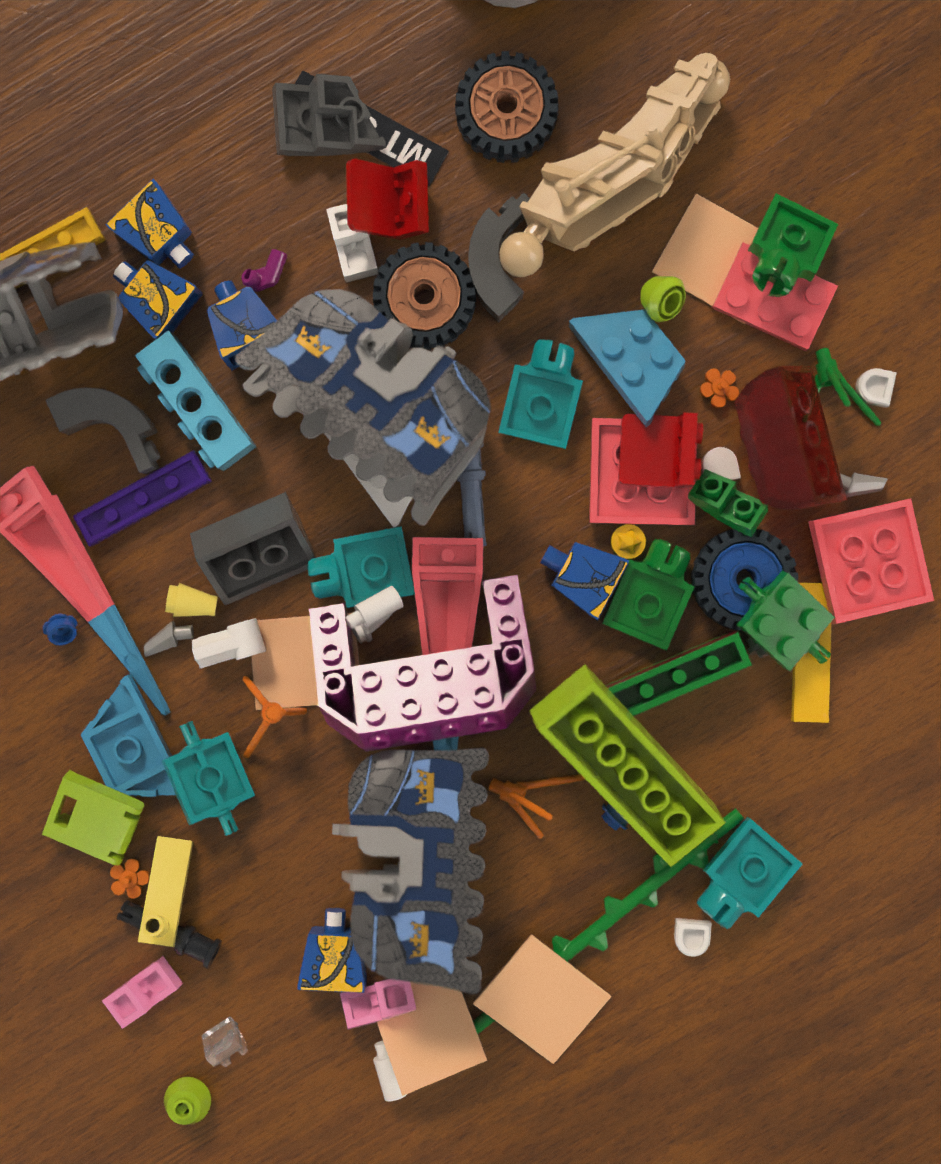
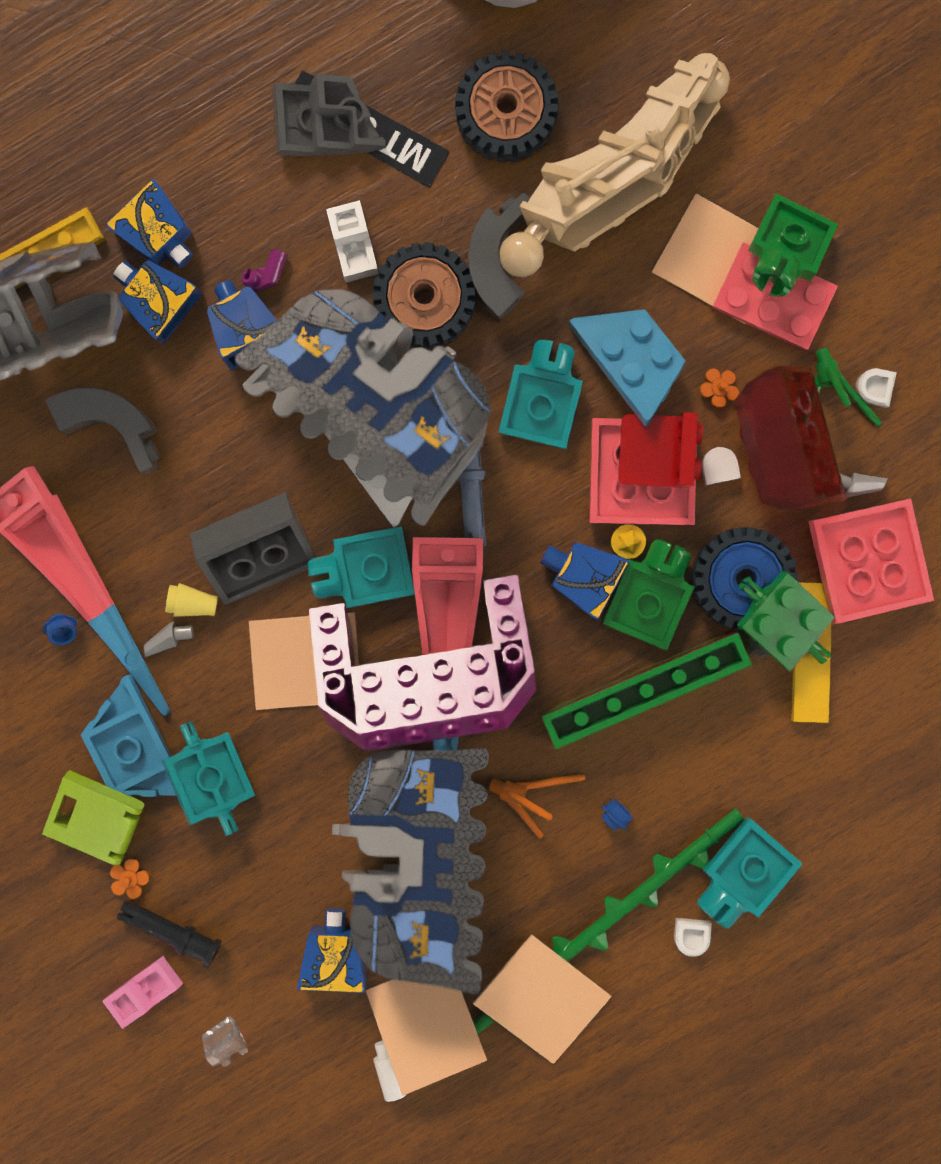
dark purple tile [73,450,212,547] -> none
medium azure brick [135,330,257,471] -> none
light yellow piece [138,836,194,947] -> none
lime cone [164,1077,211,1125] -> none
white piece [192,618,266,669] -> none
orange plant [242,676,307,758] -> none
bright pink slope [340,979,416,1030] -> none
white plant [345,586,403,643] -> none
red bracket [346,158,429,240] -> none
lime brick [530,665,726,867] -> none
lime cone [640,276,686,322] -> none
green slope [688,469,768,537] -> none

